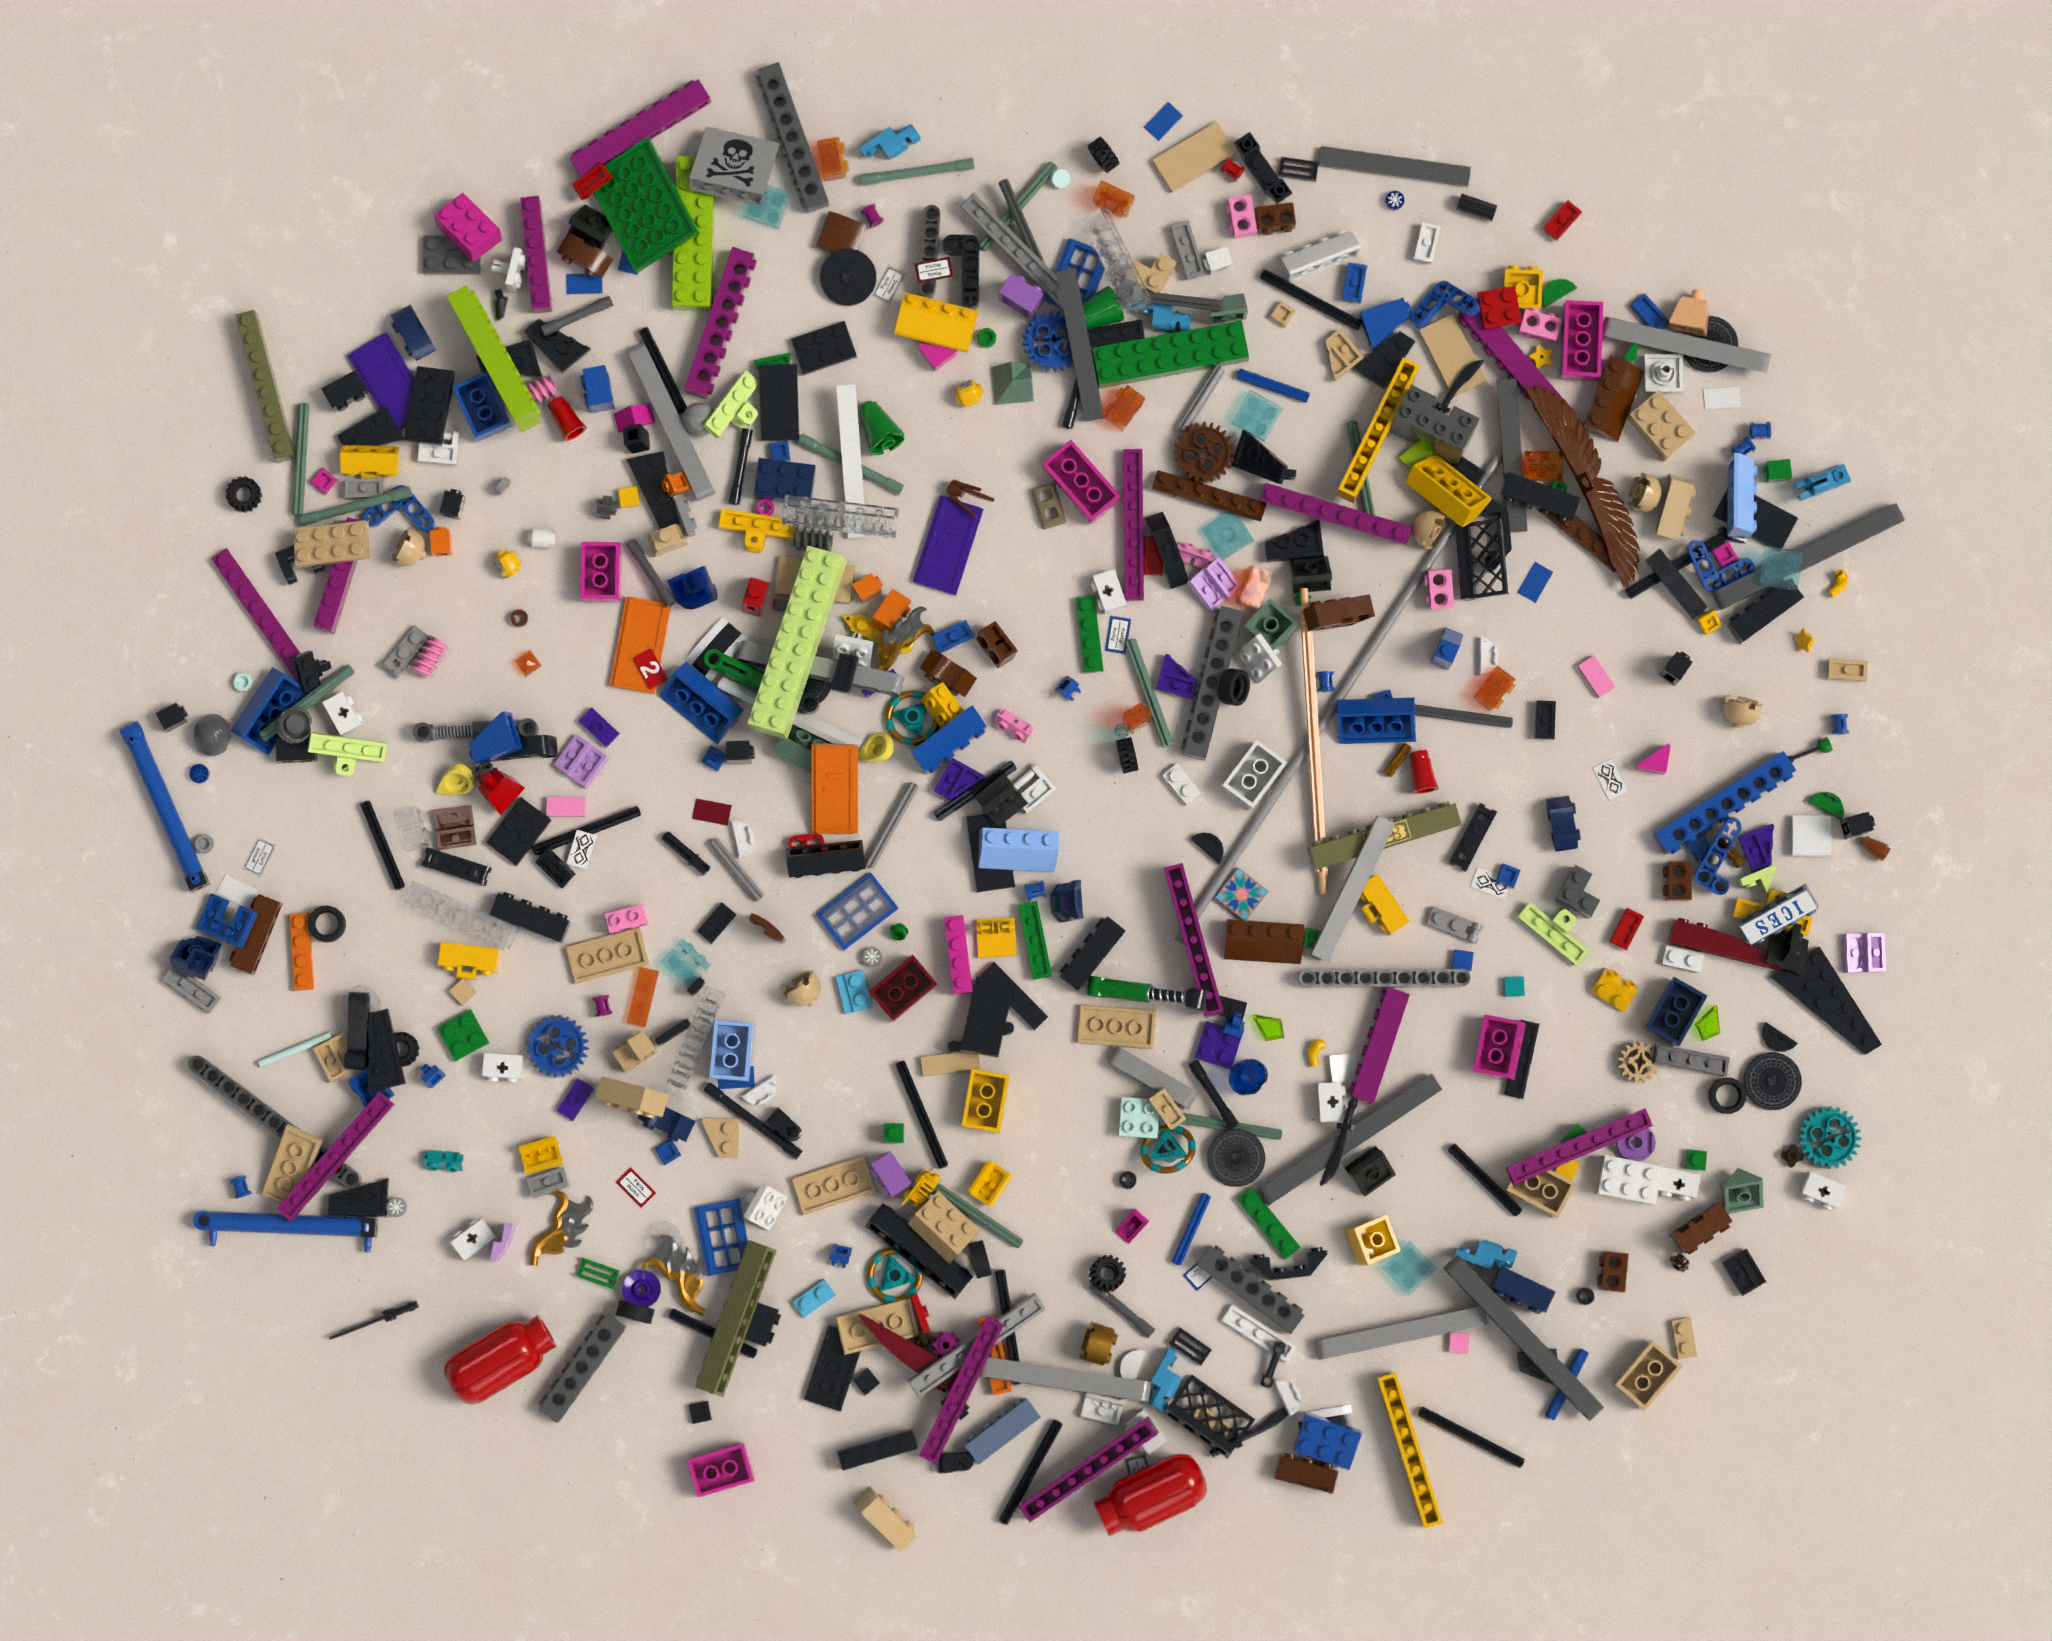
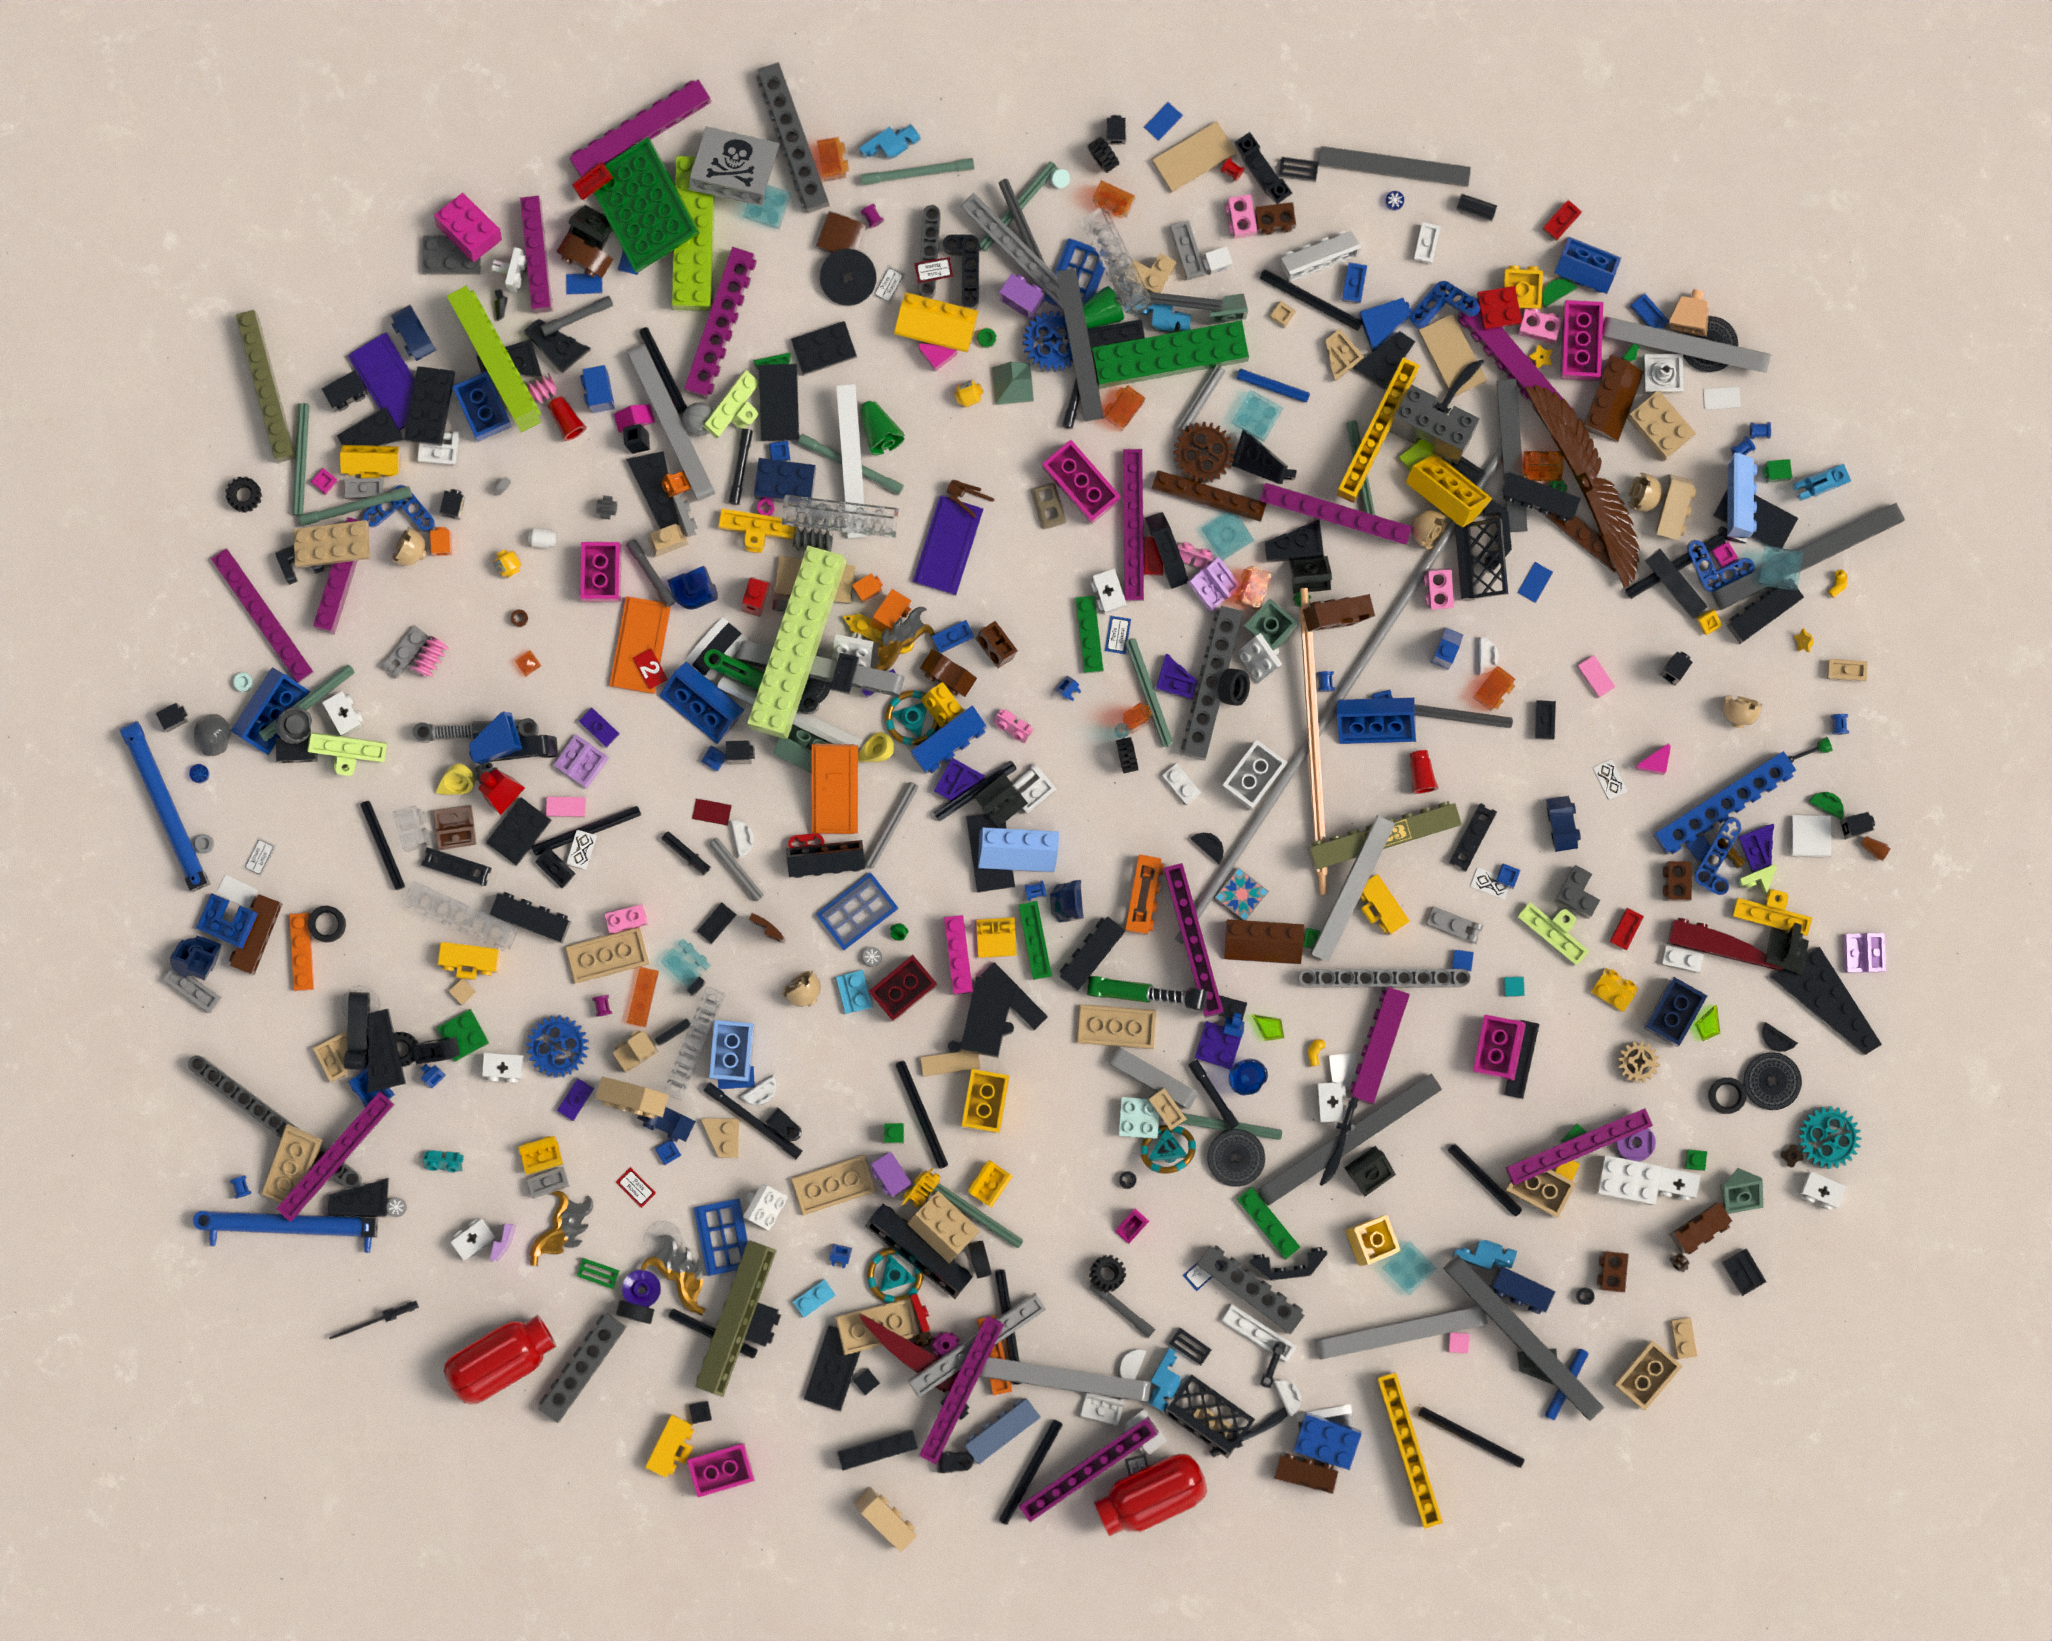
light aqua bar [258,1032,333,1068] -> none
black hinge [293,650,332,694] -> none
yellow tile [618,486,640,509] -> none
pearl gold brick [1080,1322,1118,1366] -> none
blue axle [1172,1193,1211,1266] -> none
pearl gold axle [1383,743,1412,777] -> none
tile [1652,1044,1730,1077] -> none
brick [1738,883,1819,945] -> none
none -> black brick [412,1037,460,1064]
none -> yellow piece [645,1414,695,1478]
none -> black brick [1106,115,1126,145]
none -> orange brick [1125,854,1164,935]
none -> blue slope [1554,237,1621,294]

